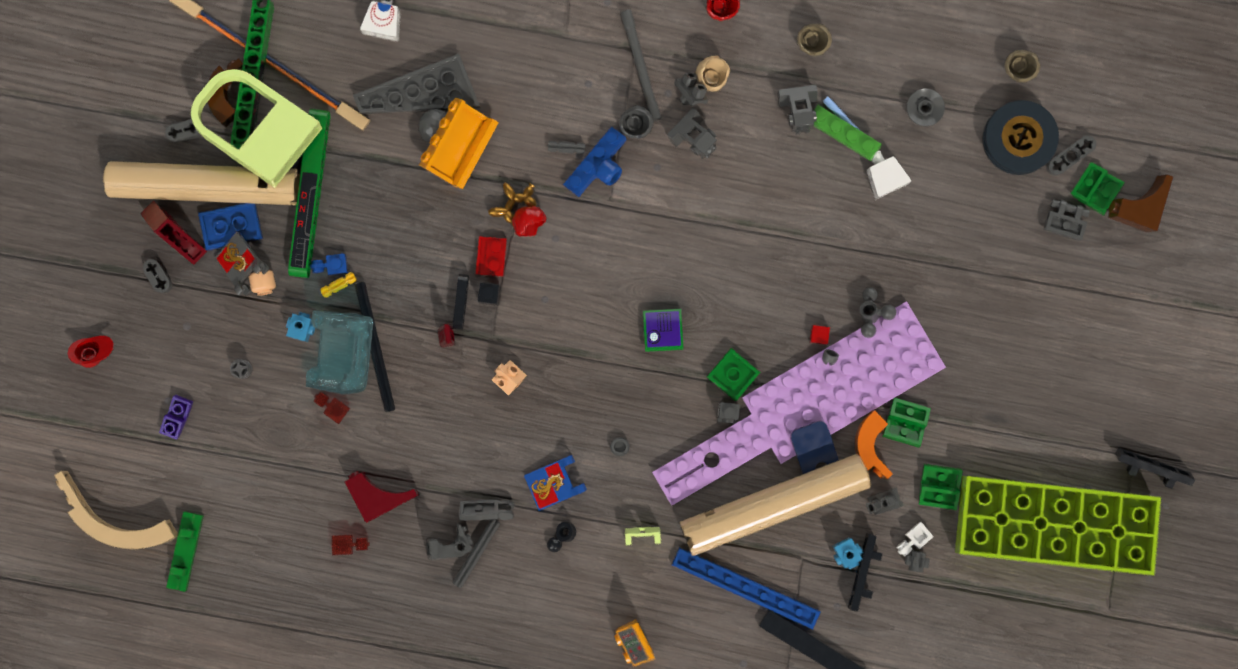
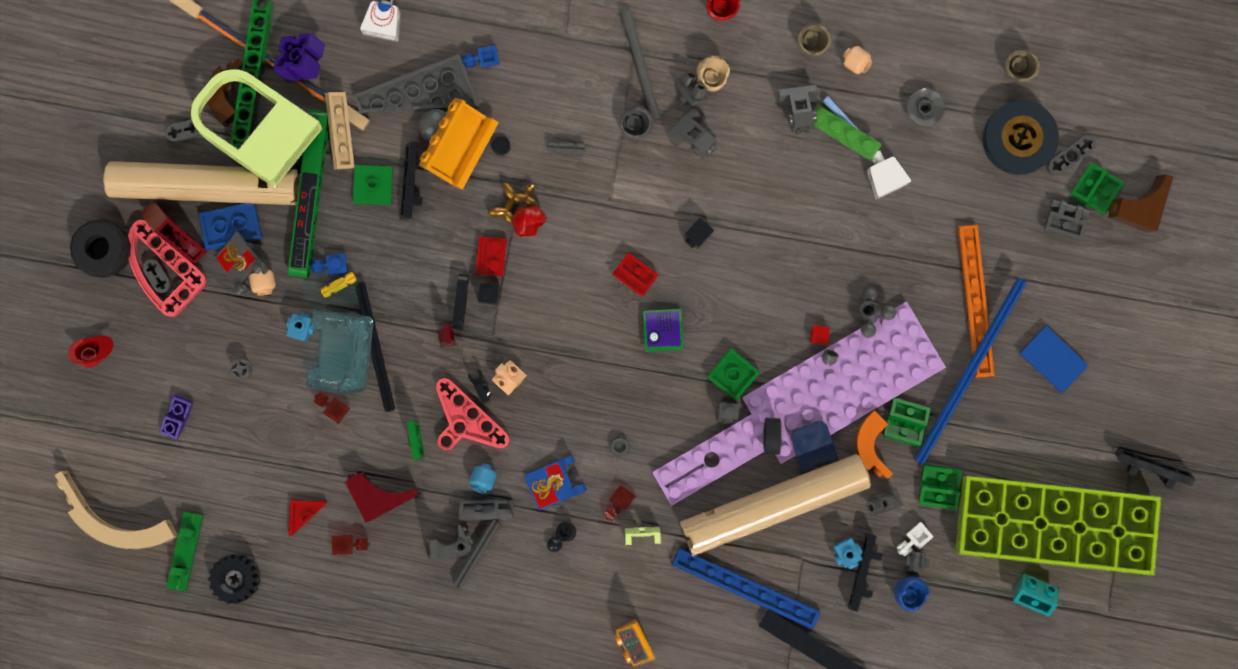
blue plate [563,126,627,197] -> none
none -> black tyre [70,220,131,278]
none -> coral beam [128,220,207,317]
none -> black bush [208,554,261,604]
none -> dark purple brick [273,33,325,82]
none -> red tile [288,500,327,536]
none -> tan plate [325,92,355,170]
none -> green plate [353,165,393,205]
none -> black hinge [400,142,423,220]
none -> green plate [407,421,425,460]
none -> coral beam [436,378,510,450]
none -> blue plate [462,45,500,69]
none -> black plate [468,370,492,404]
none -> dark azure head [469,463,497,493]
none -> black piece [491,136,511,156]
none -> clear red plate [603,484,636,521]
none -> red plate [612,252,659,298]
none -> black brick [684,218,714,249]
none -> black tyre [763,418,782,455]
none -> light nougat head [843,46,872,74]
none -> blue hair [894,576,930,612]
none -> blue axle [914,278,1027,464]
none -> orange tile [957,224,995,378]
none -> teal brick [1013,573,1059,617]
none -> blue tile [1019,326,1089,393]

